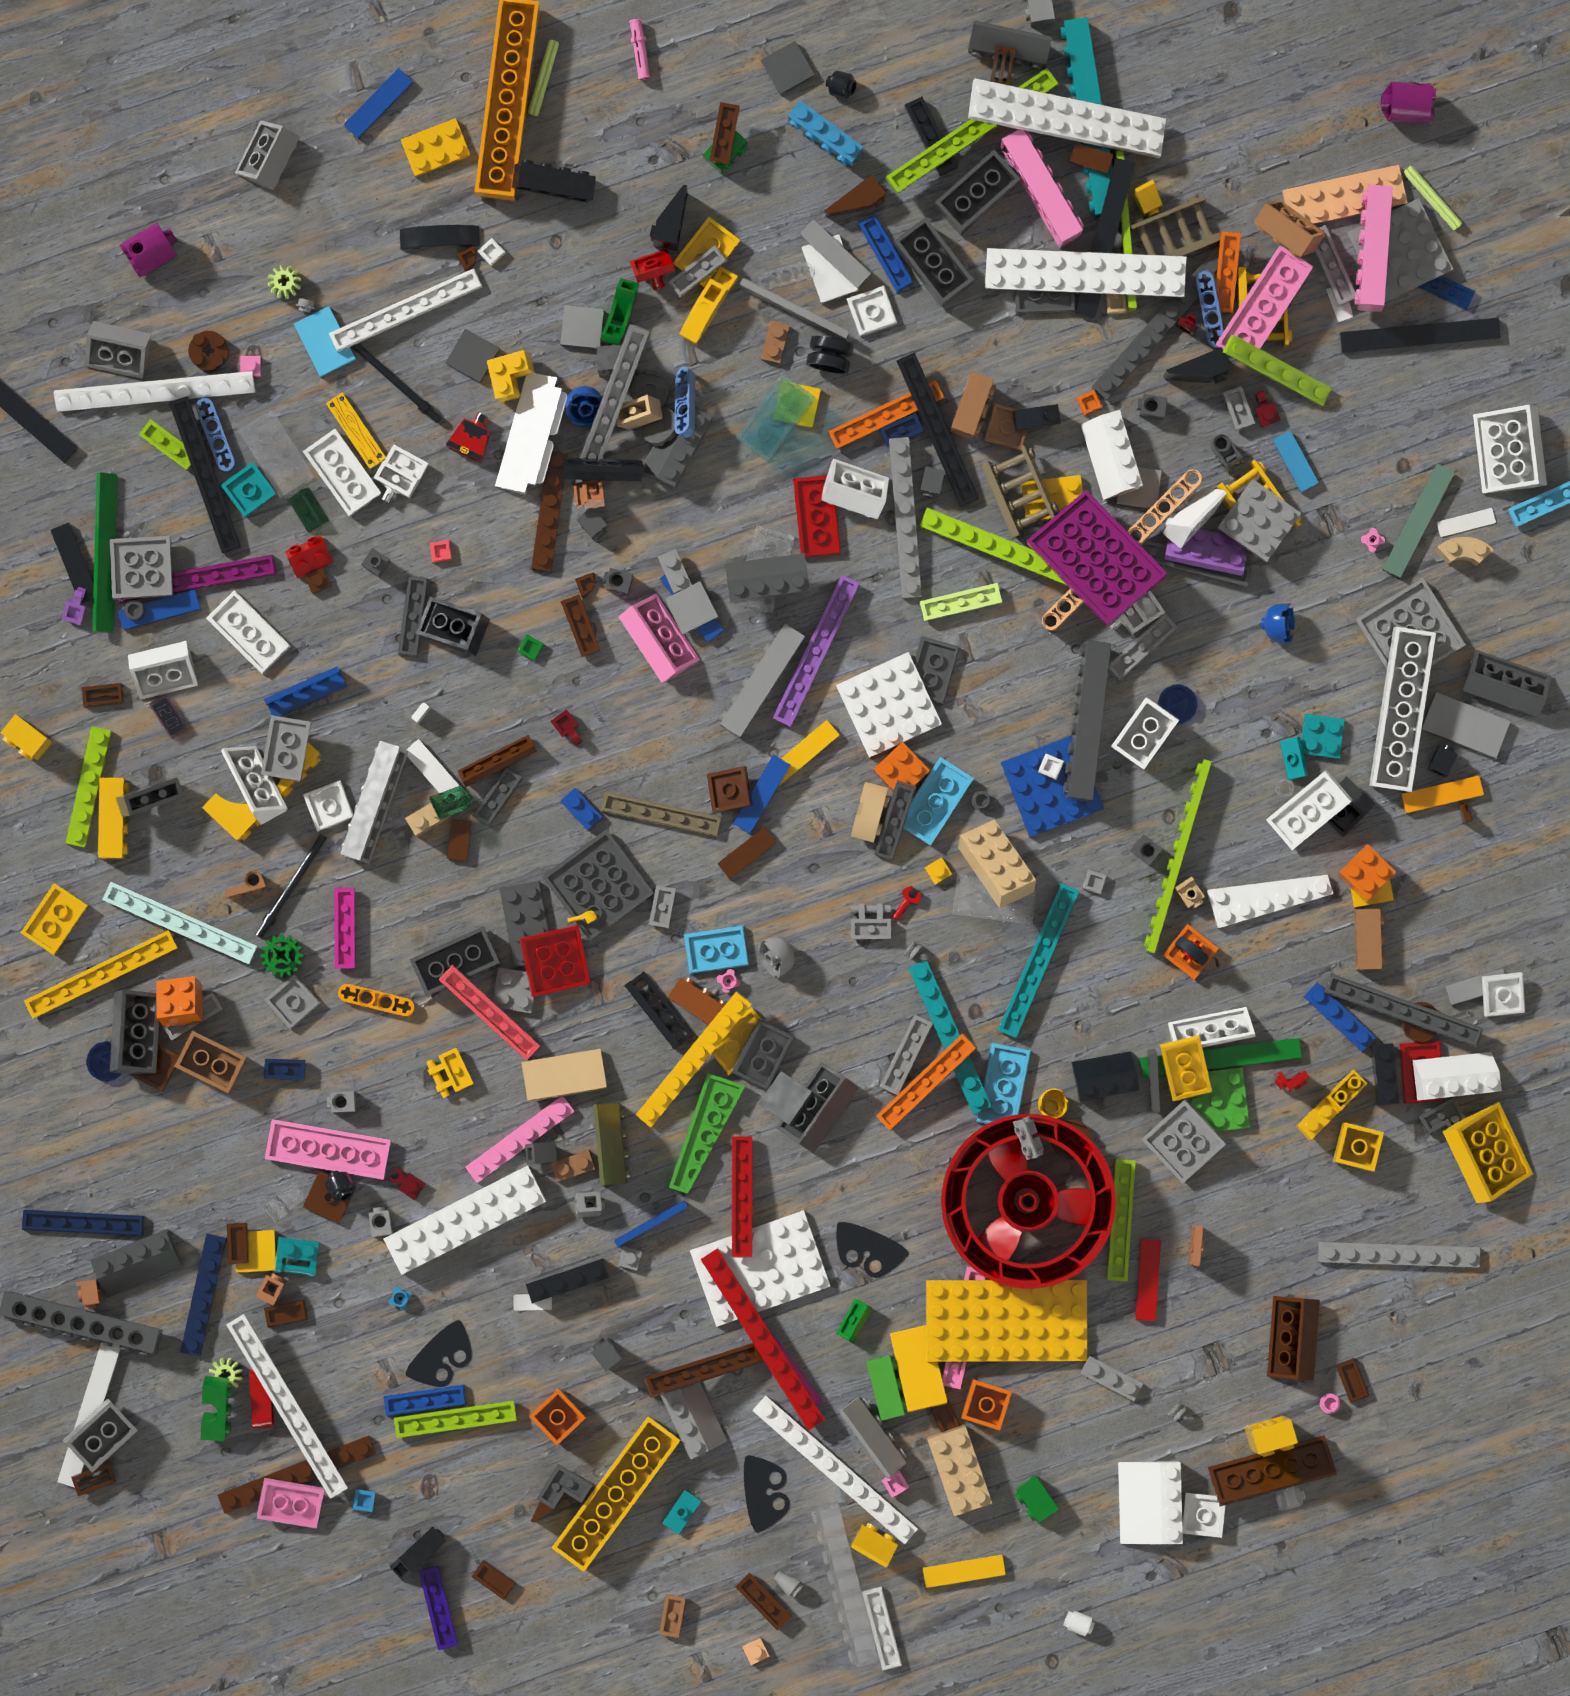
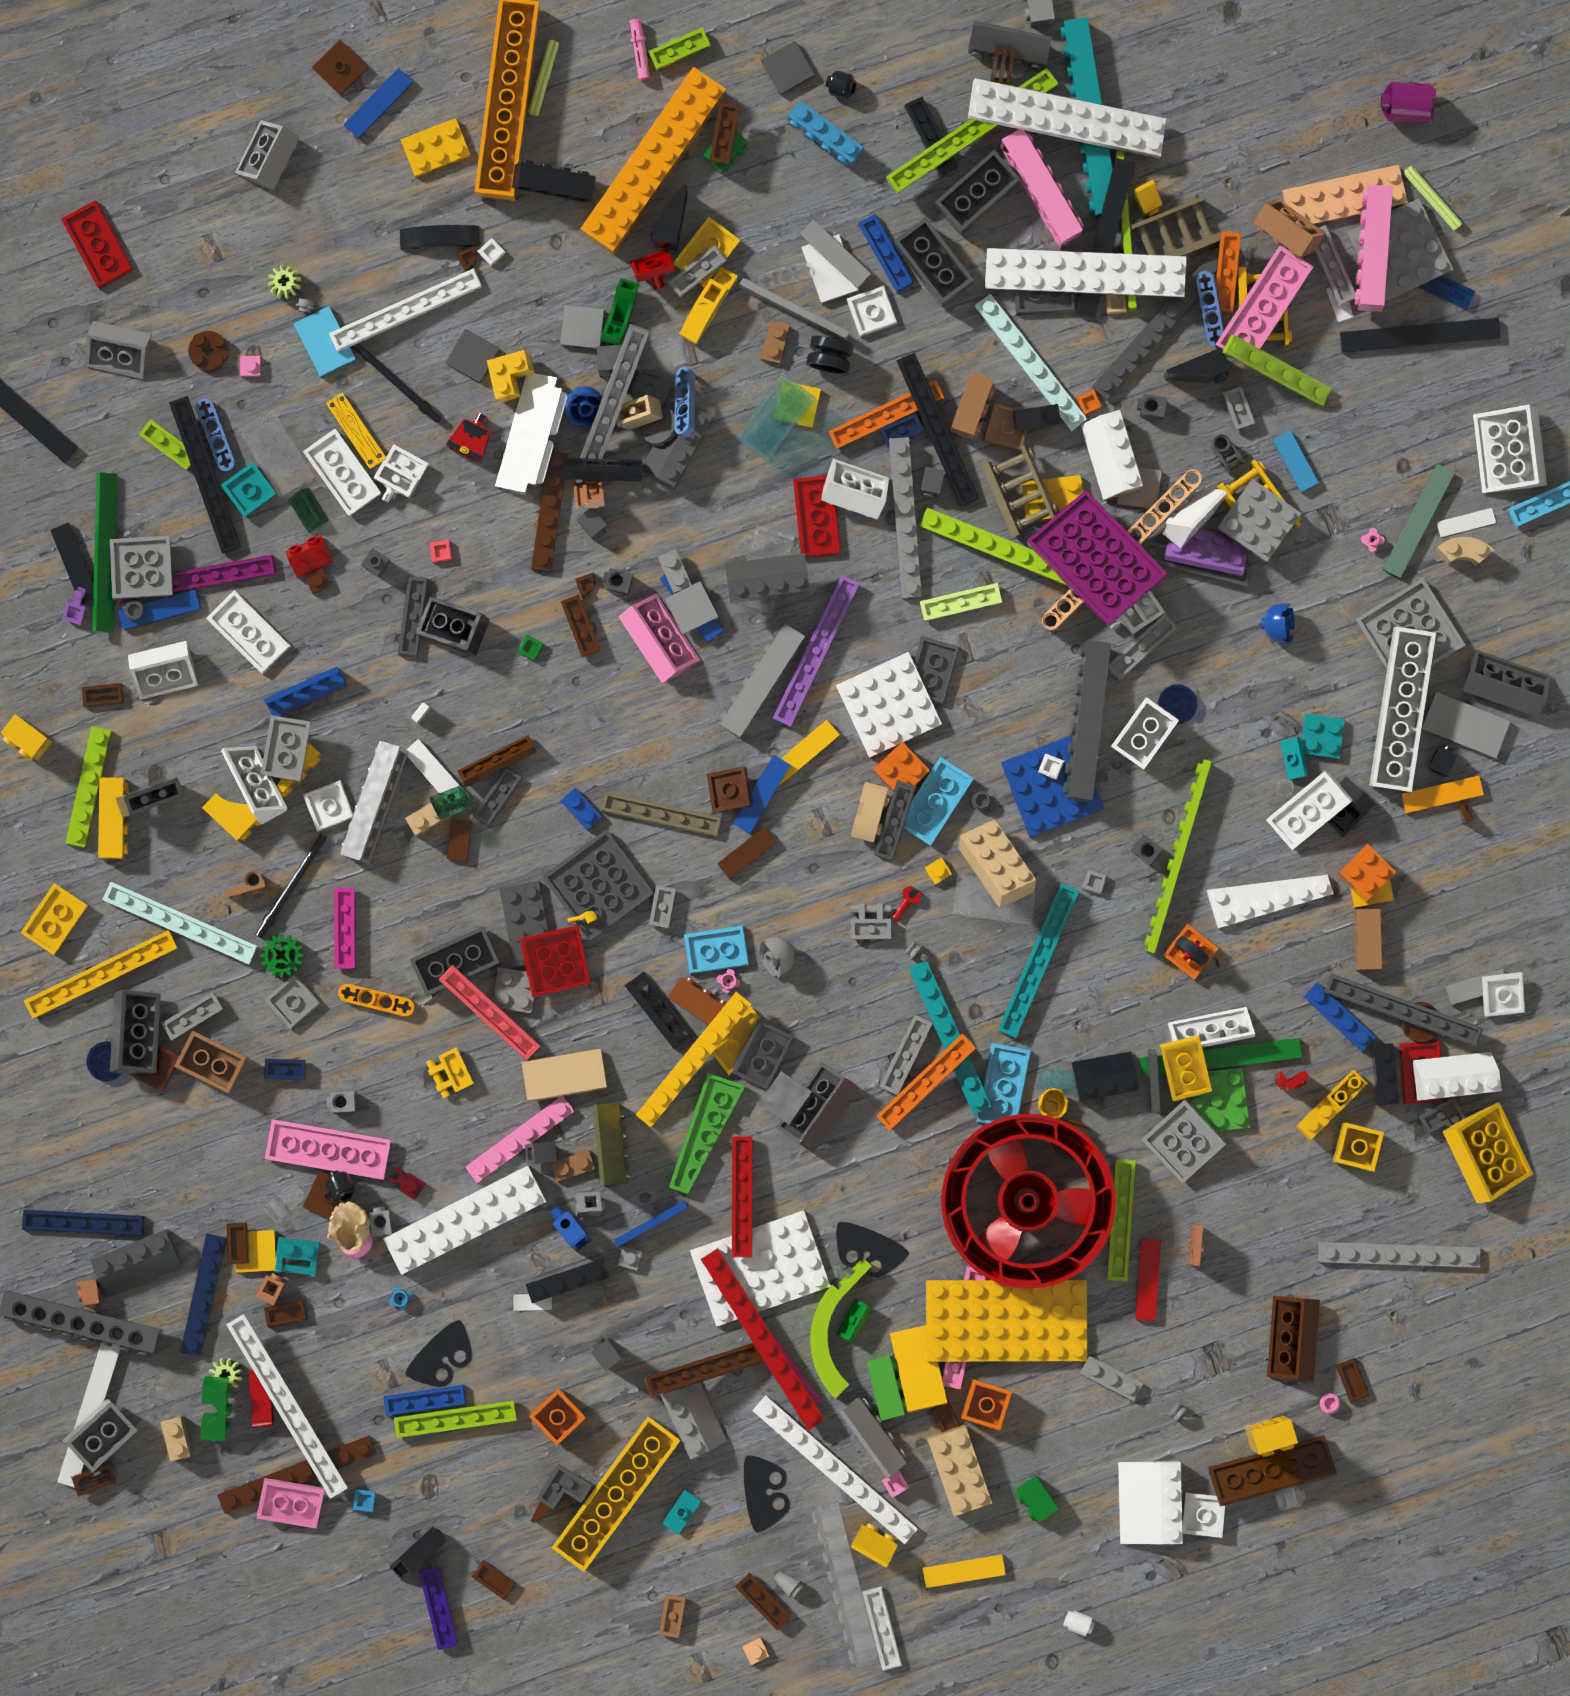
white plate [54,371,255,412] -> none
magenta cylinder [119,222,178,278] -> none
tile [149,695,188,739] -> none
orange brick [156,976,203,1027] -> none
dark red plate [551,709,583,746] -> none
reddish brown slope [824,175,886,217] -> none
light grey hinge [1013,1116,1044,1160] -> none
reddish brown tile [1069,143,1113,175] -> none
tan brick [1174,877,1205,909] -> none
dark red plate [1176,313,1198,337] -> none
dark red plate [1254,390,1281,428] -> none
none -> red tile [61,200,134,289]
none -> tan brick [161,1416,193,1461]
none -> reddish brown plate [312,40,368,96]
none -> tan hair [327,1201,372,1259]
none -> blue torso [550,1206,592,1252]
none -> light orange brick [580,67,726,255]
none -> lime plate [648,27,711,71]
none -> lime arch [810,1260,872,1399]
none -> light aqua plate [974,294,1087,432]
none -> clear light blue tile [1036,1068,1076,1090]

